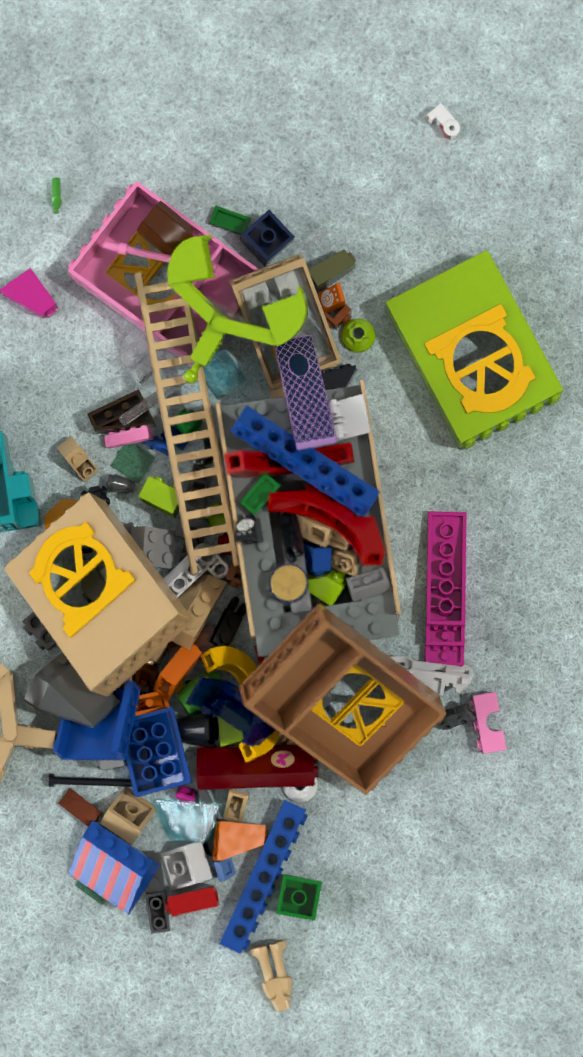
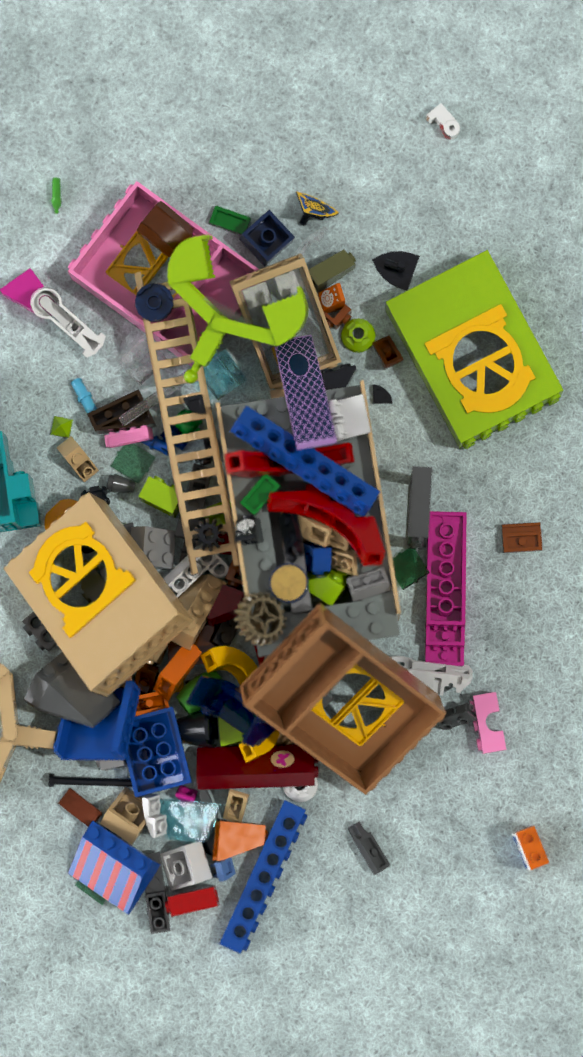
bright pink bar [104,241,217,273] -> none
tan piece [250,940,292,1012] -> none
green brick [276,874,322,921] -> none
none -> white piece [30,287,106,357]
none -> lime slope [50,416,73,438]
none -> medium azure pin [70,378,97,416]
none -> dark blue tile [135,283,174,322]
none -> white slope [142,794,167,838]
none -> black tile [183,394,206,414]
none -> black gear [192,518,226,552]
none -> dark red slope [207,584,245,626]
none -> dark tan gear [234,592,287,646]
none -> shield [296,191,339,226]
none -> dark grey hinge [348,821,391,876]
none -> black shield [372,251,420,291]
none -> reddish brown slope [372,335,403,370]
none -> black tile [373,385,392,404]
none -> clear green piece [392,548,430,590]
none -> dark grey window [407,466,432,550]
none -> dark orange plate [502,522,542,553]
none -> orange piece [512,826,549,871]

